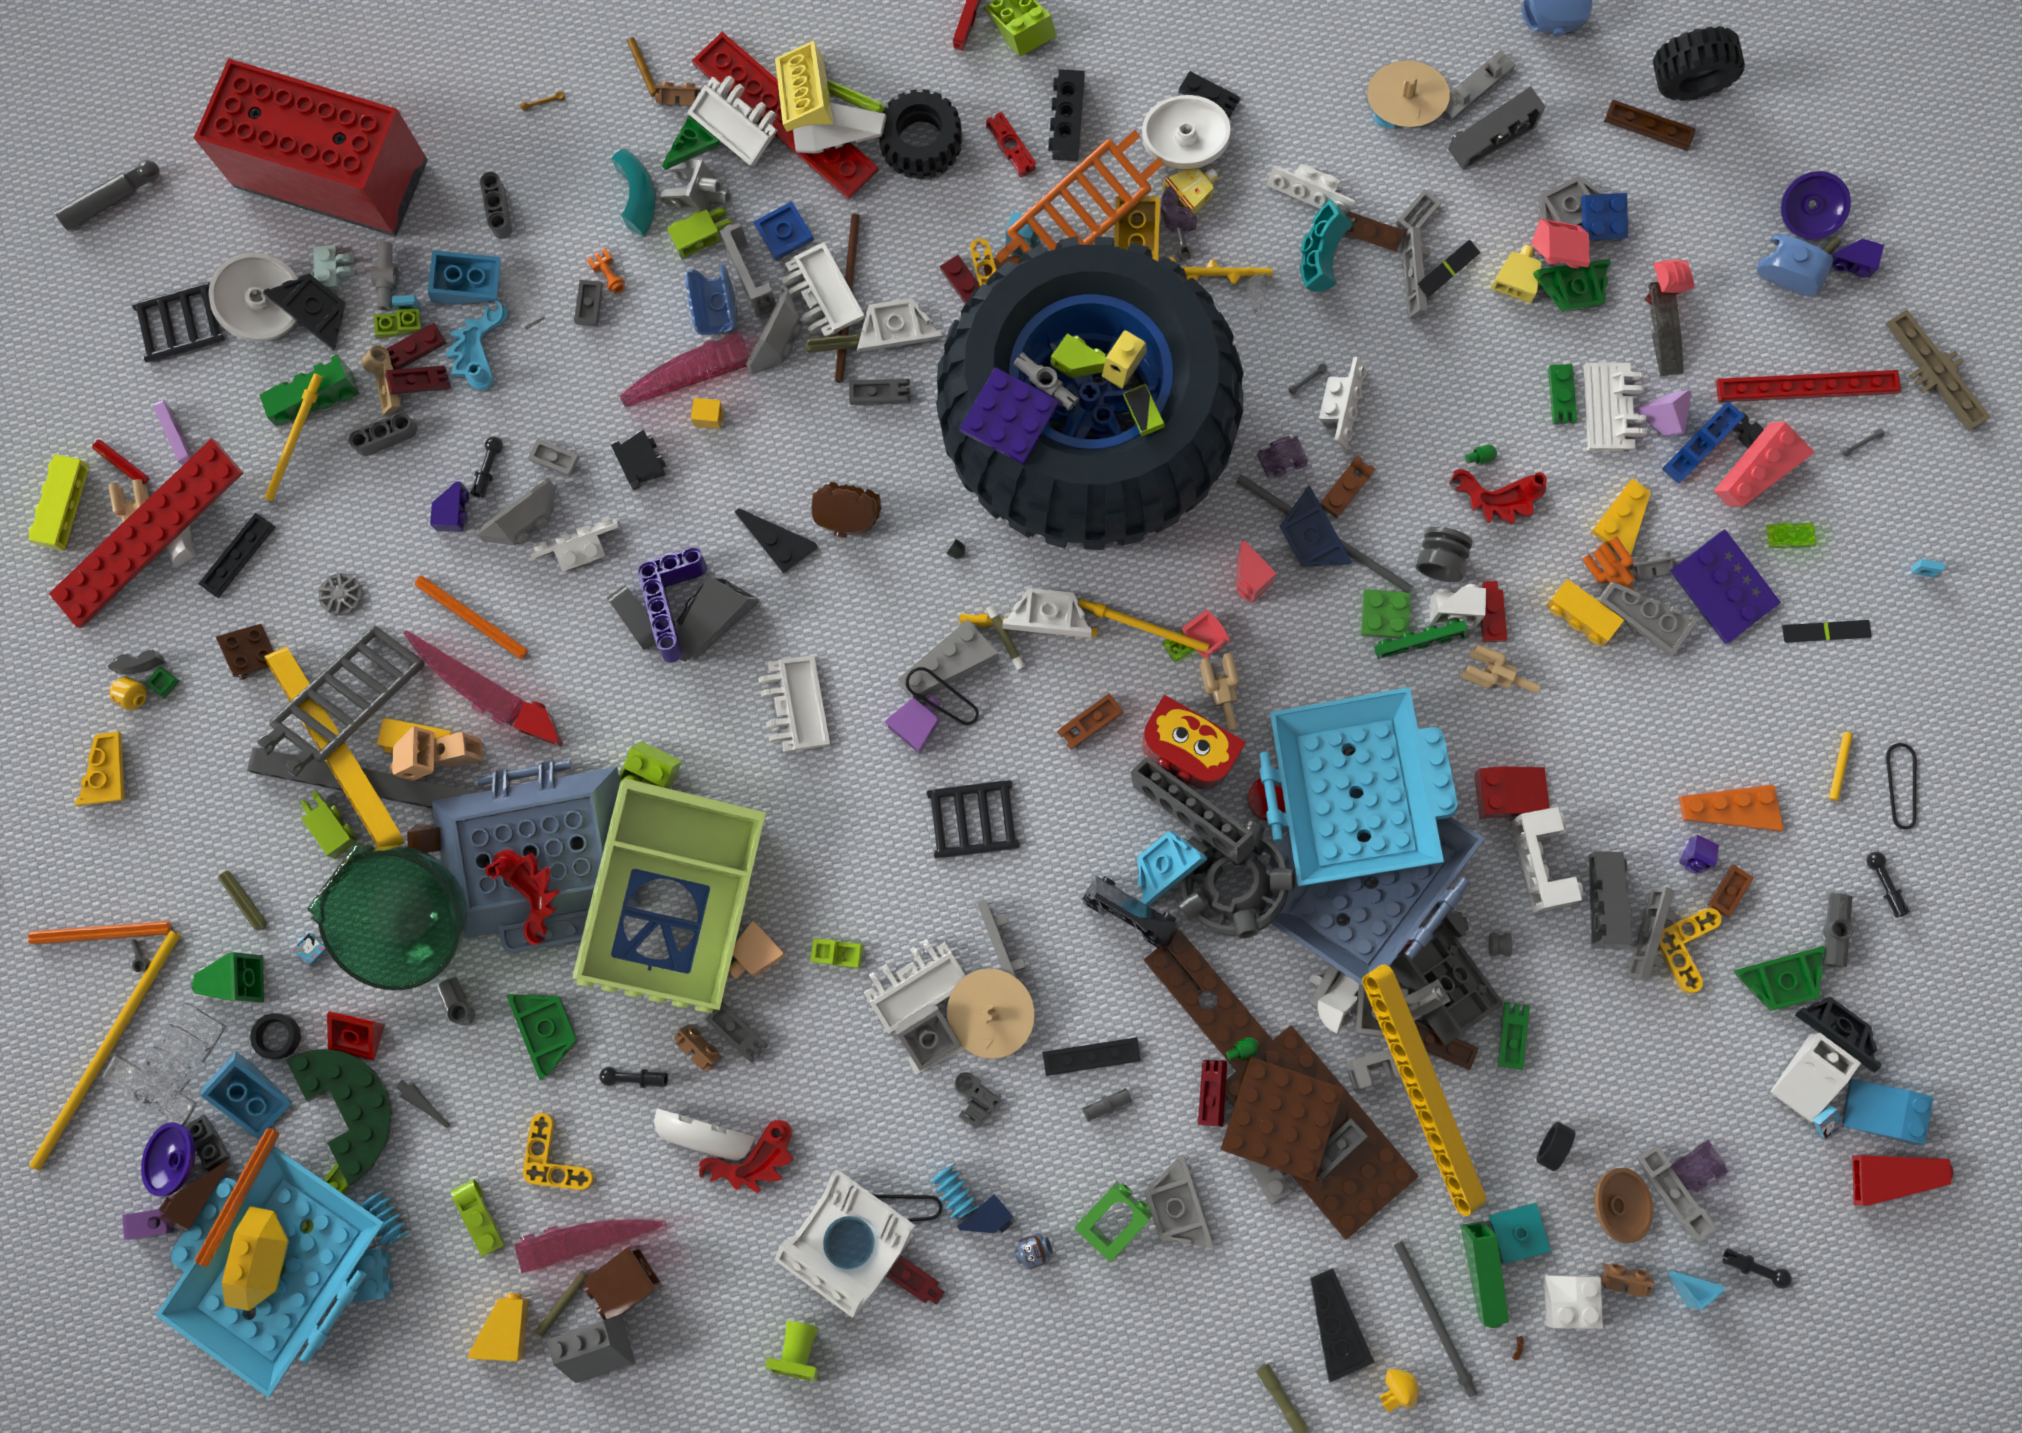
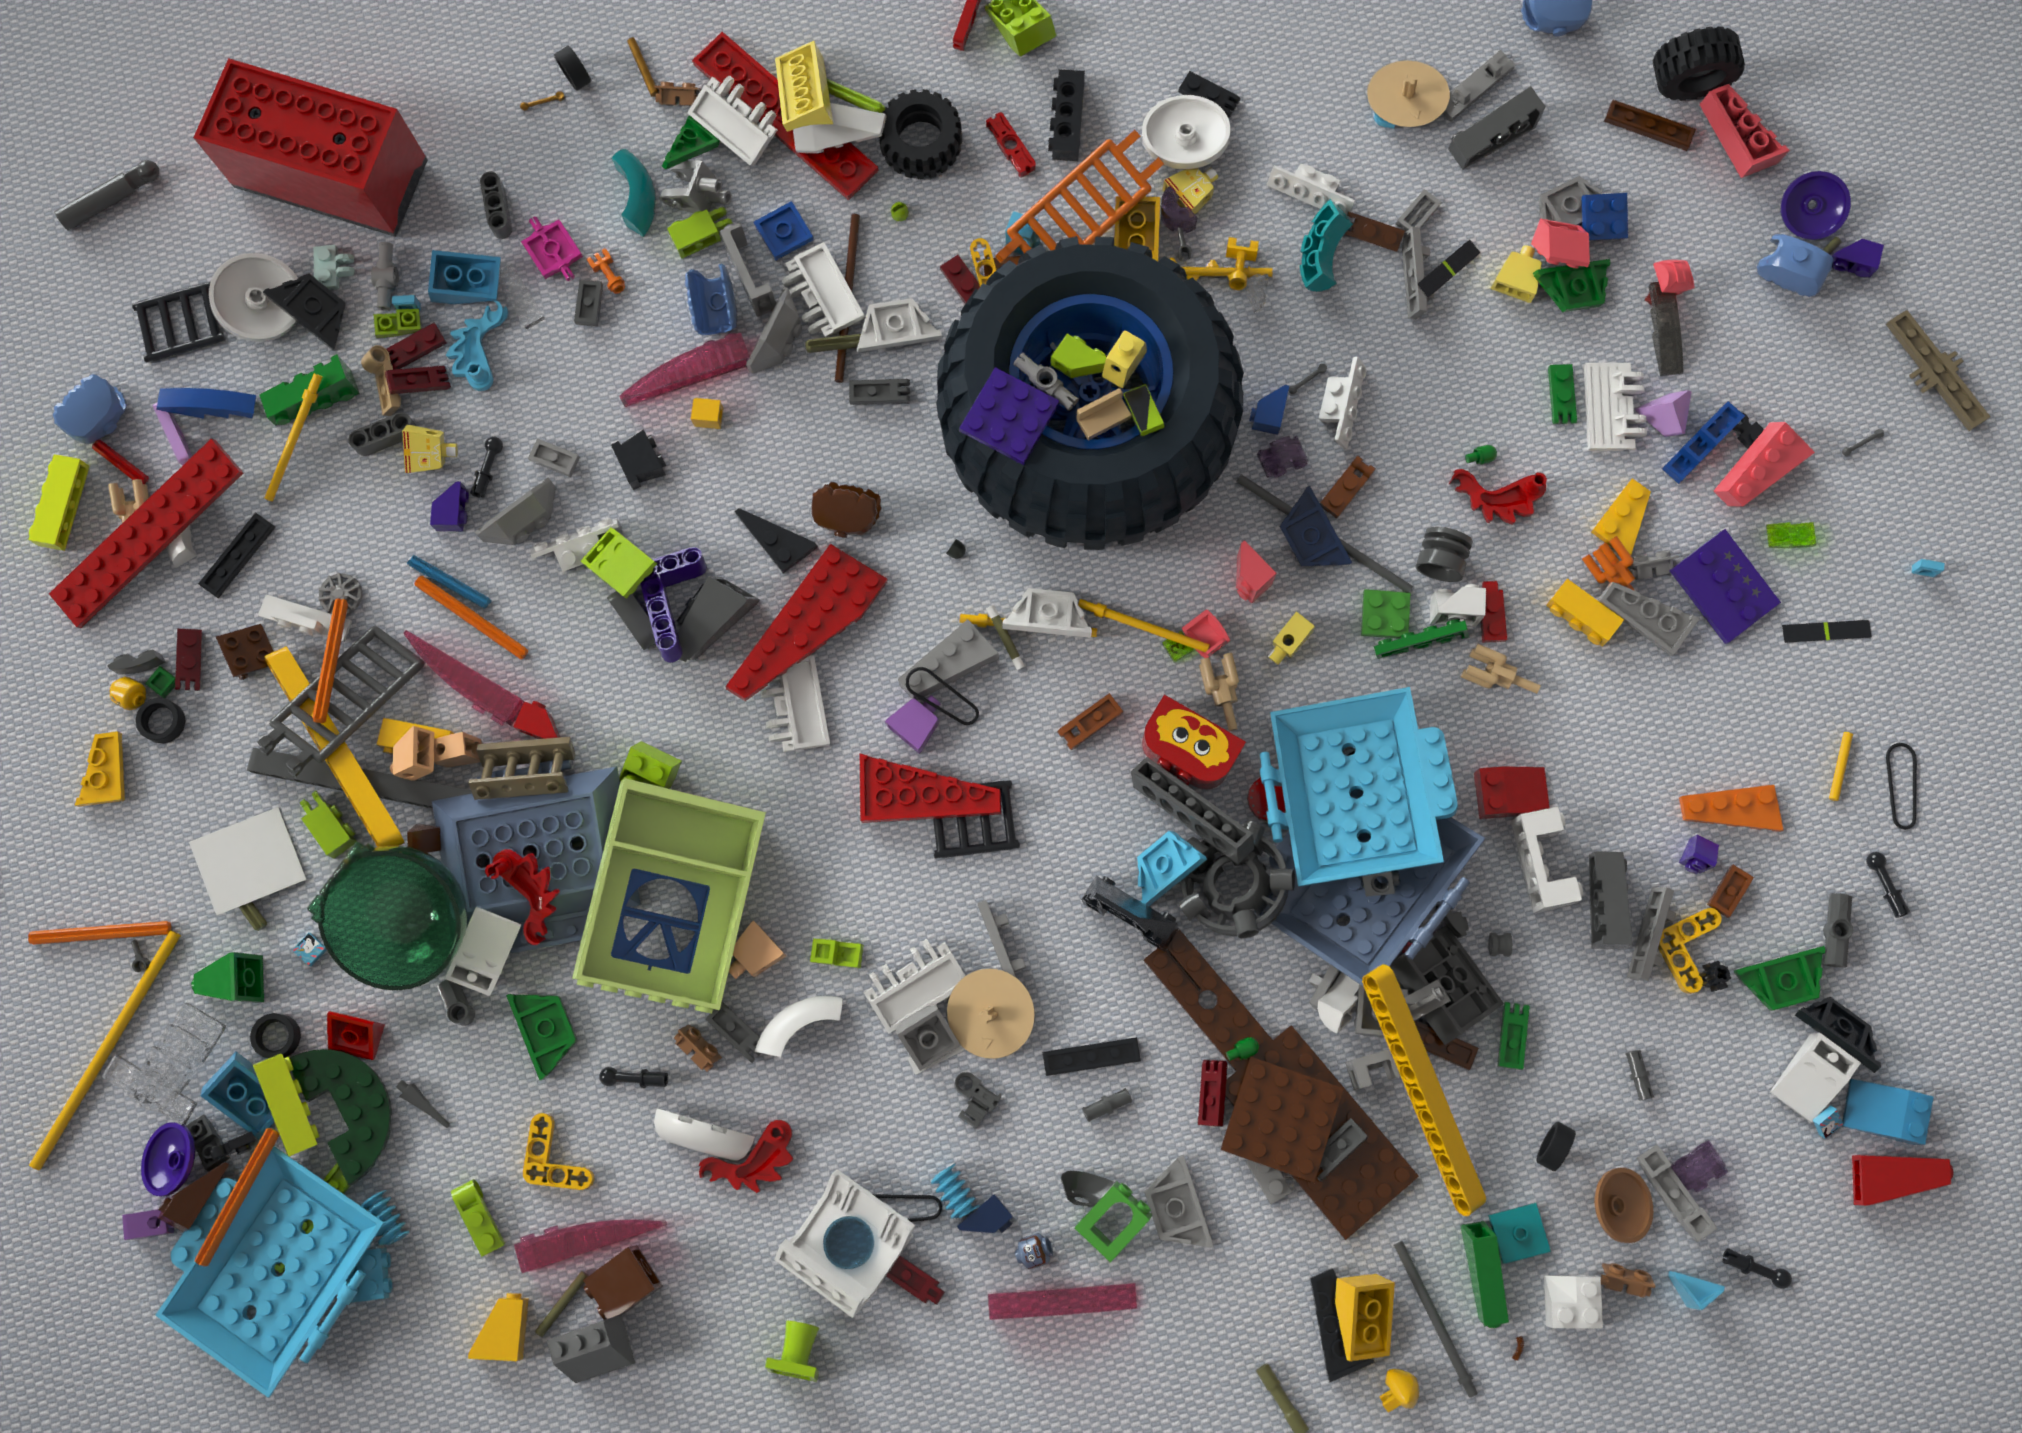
yellow wedge [222,1206,289,1311] -> none
red tile [1716,370,1901,403] -> none
none -> medium blue animal [52,374,127,444]
none -> black tyre [135,698,186,744]
none -> blue slope [156,388,256,419]
none -> dark red hinge [175,628,202,691]
none -> white sticker [189,807,306,916]
none -> black plate [210,1131,255,1161]
none -> neon yellow brick [253,1054,320,1156]
none -> white bracket [258,594,352,642]
none -> orange axle [312,598,348,723]
none -> light yellow torso [402,425,458,473]
none -> dark azure axle [407,555,491,609]
none -> white slope [445,907,521,996]
none -> dark tan fence [468,737,575,800]
none -> dark pink plate [521,216,583,281]
none -> black tyre [554,45,591,90]
none -> lime slope [581,527,657,599]
none -> red wing [726,544,887,702]
none -> white brick [755,996,843,1057]
none -> red wing [859,753,1001,823]
none -> lime hinge [891,202,909,222]
none -> clear pink slope [988,1283,1137,1320]
none -> dark grey piece [1061,1171,1115,1207]
none -> tan panel [1077,388,1131,440]
none -> yellow bar [1226,237,1259,290]
none -> blue slope [1249,385,1289,435]
none -> light yellow torso [1267,611,1315,665]
none -> yellow slope [1335,1274,1395,1361]
none -> dark grey brick [1362,870,1400,897]
none -> dark grey pin [1625,1050,1654,1101]
none -> black gear [1699,961,1731,992]
none -> coral wedge [1700,84,1790,178]

